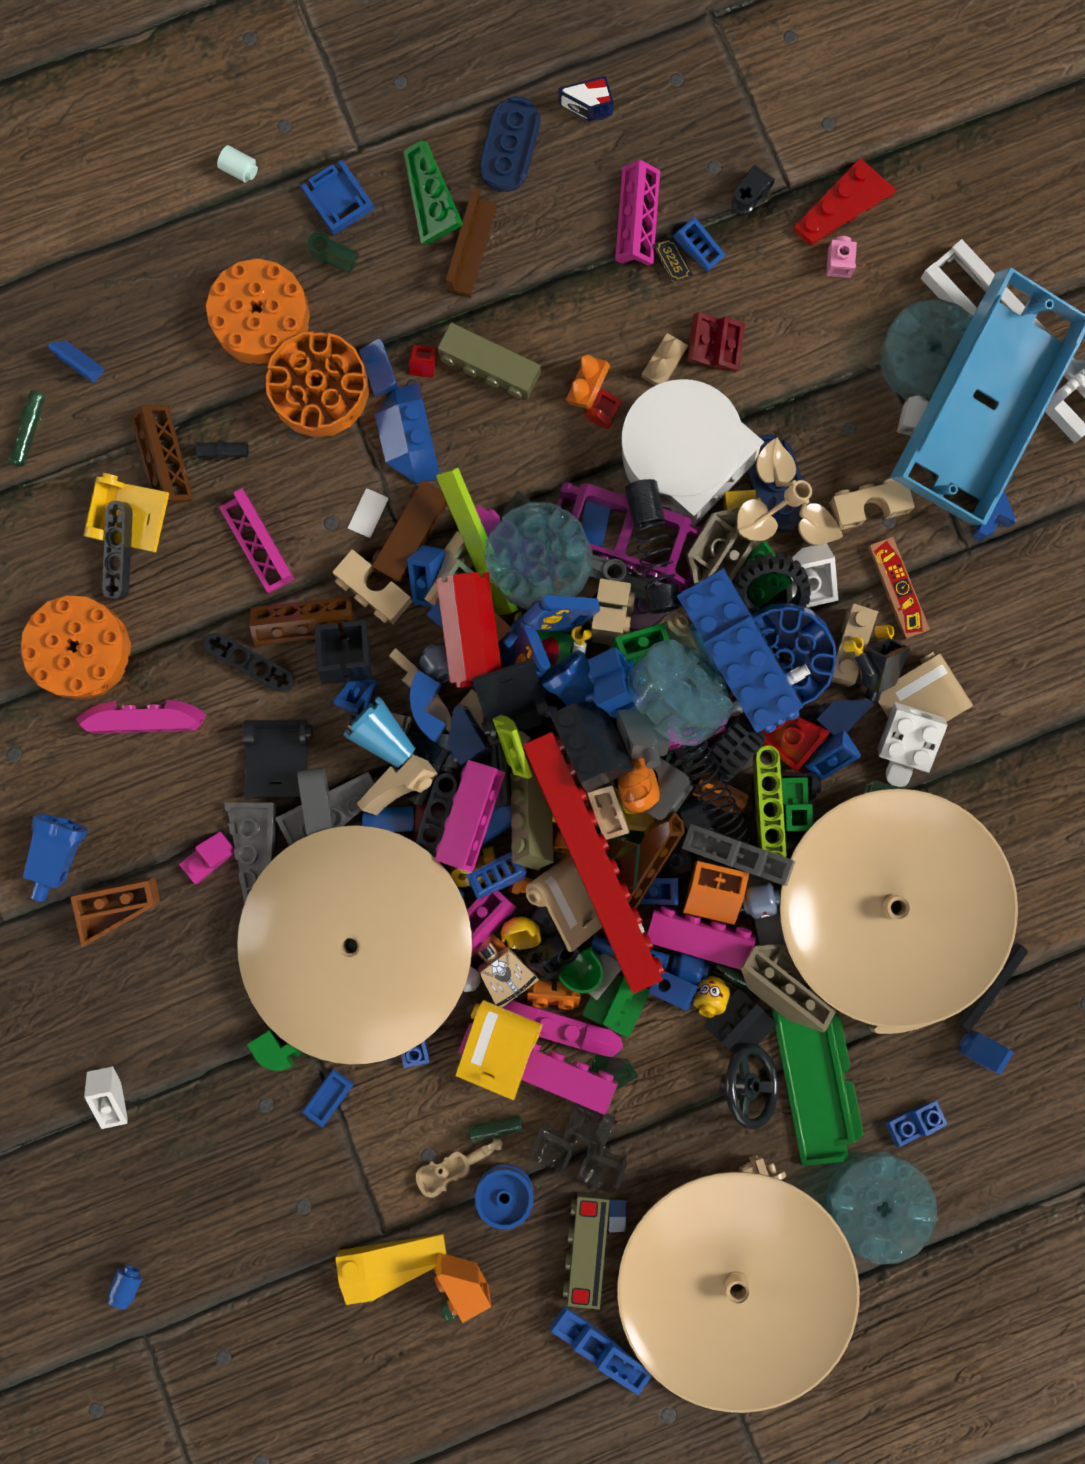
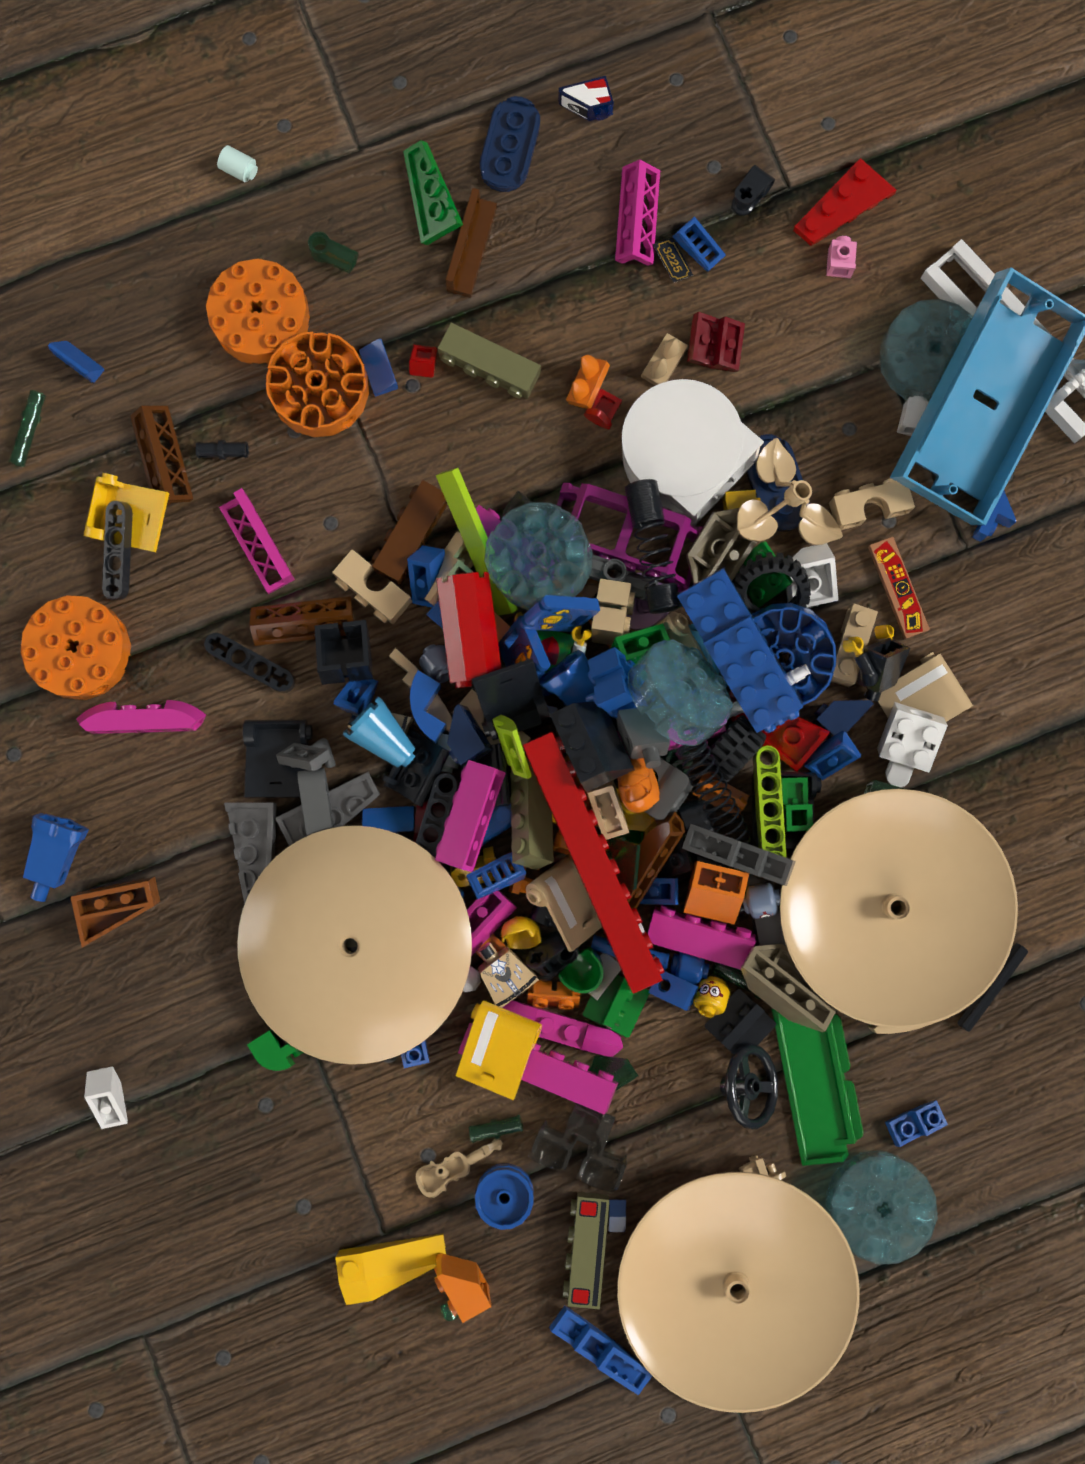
blue brick [107,1265,143,1309] -> none
dark pink slope [179,832,235,884] -> none
blue container [300,159,374,236] -> none
blue tile [302,1068,355,1128] -> none
white sticker [348,488,389,538] -> none
tan slope [357,755,438,815] -> none
blue wedge [375,383,439,484] -> none
blue slope [578,501,610,547] -> none
blue slope [958,1030,1014,1075] -> none
none -> dark grey plate [276,738,336,771]

